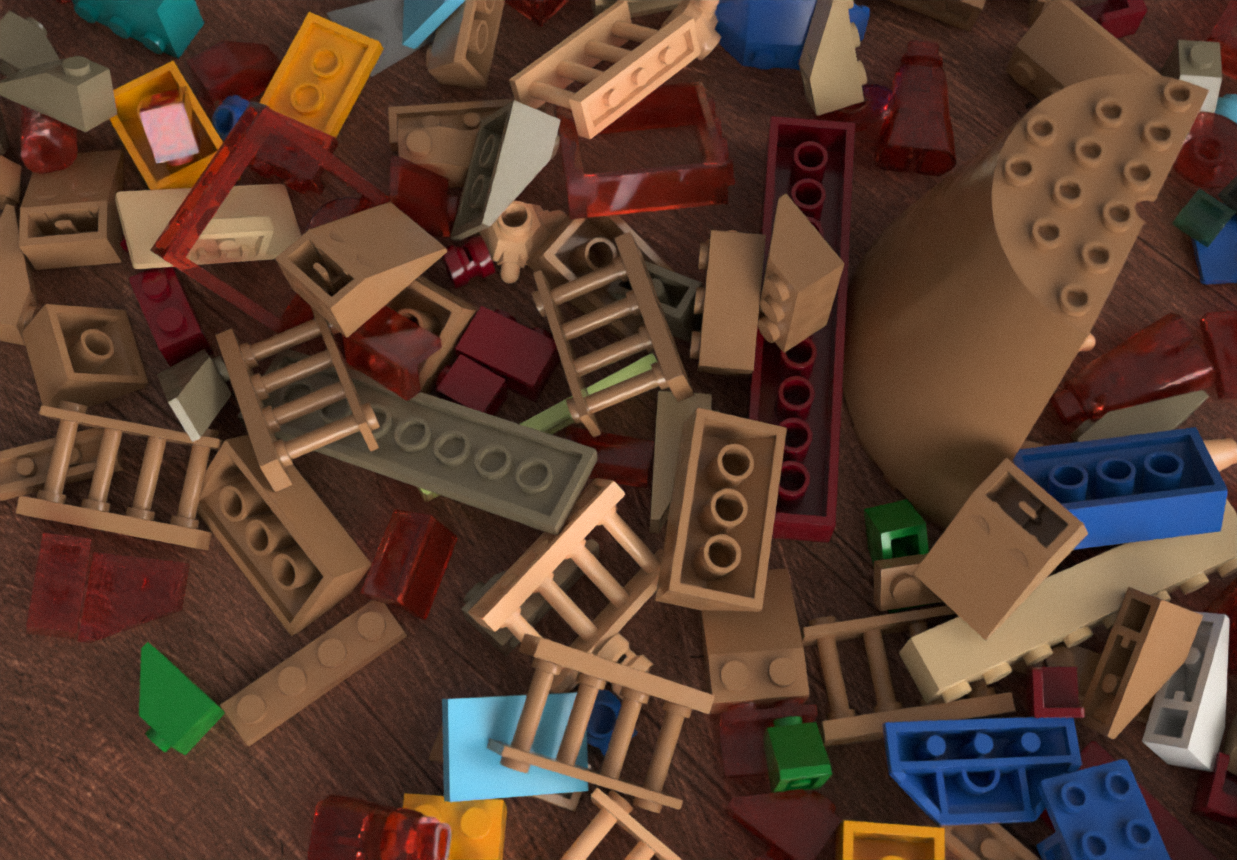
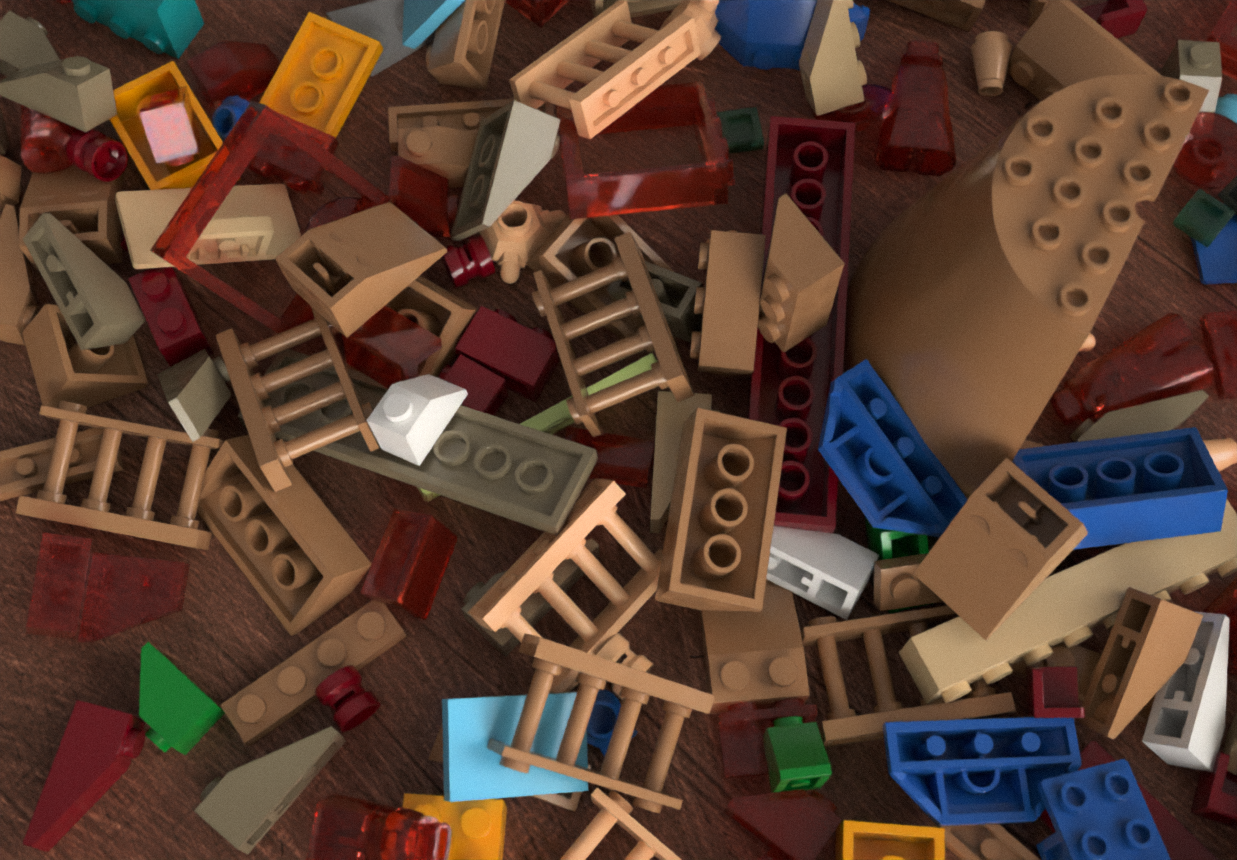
none -> dark red slope [22,700,145,852]
none -> dark tan slope [23,213,146,350]
none -> dark red wheel [66,129,128,182]
none -> dark tan slope [194,726,346,854]
none -> dark red wheel [314,665,381,732]
none -> white slope [367,374,468,466]
none -> clear green tile [716,107,764,155]
none -> white slope [766,526,879,620]
none -> blue wedge [818,359,968,537]
none -> light nougat cone [971,31,1012,96]

